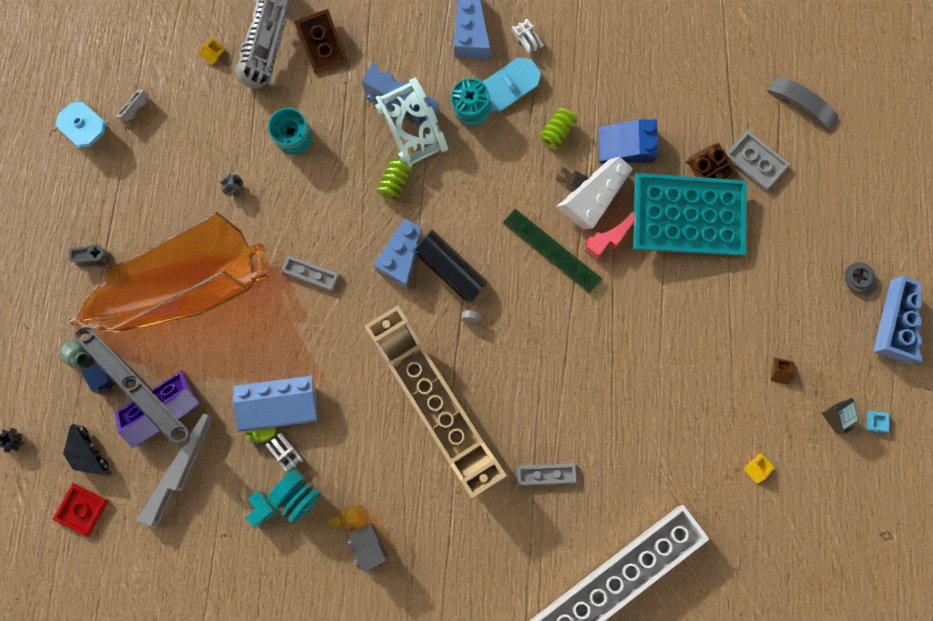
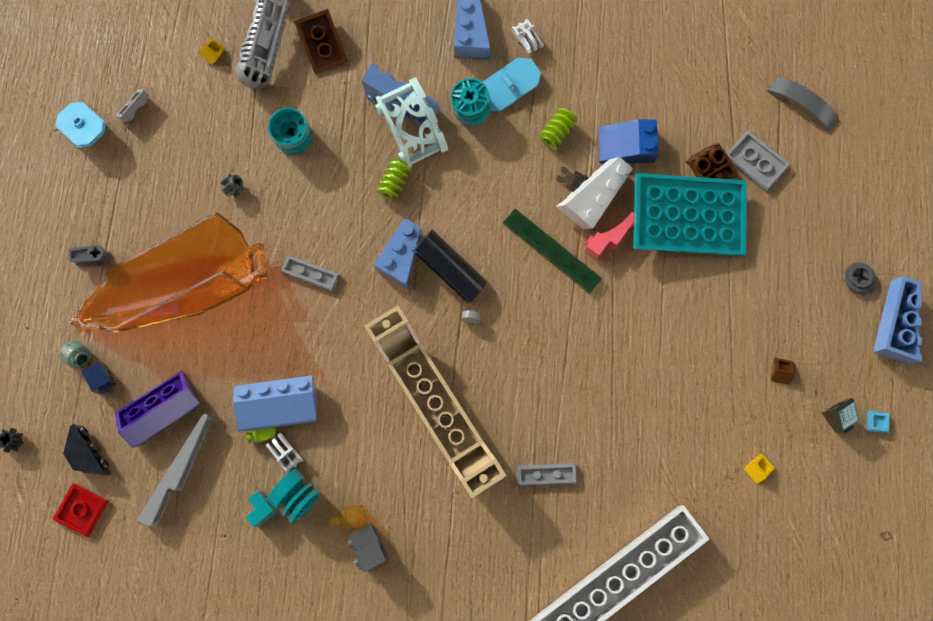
dark grey beam [75,327,190,447] -> none

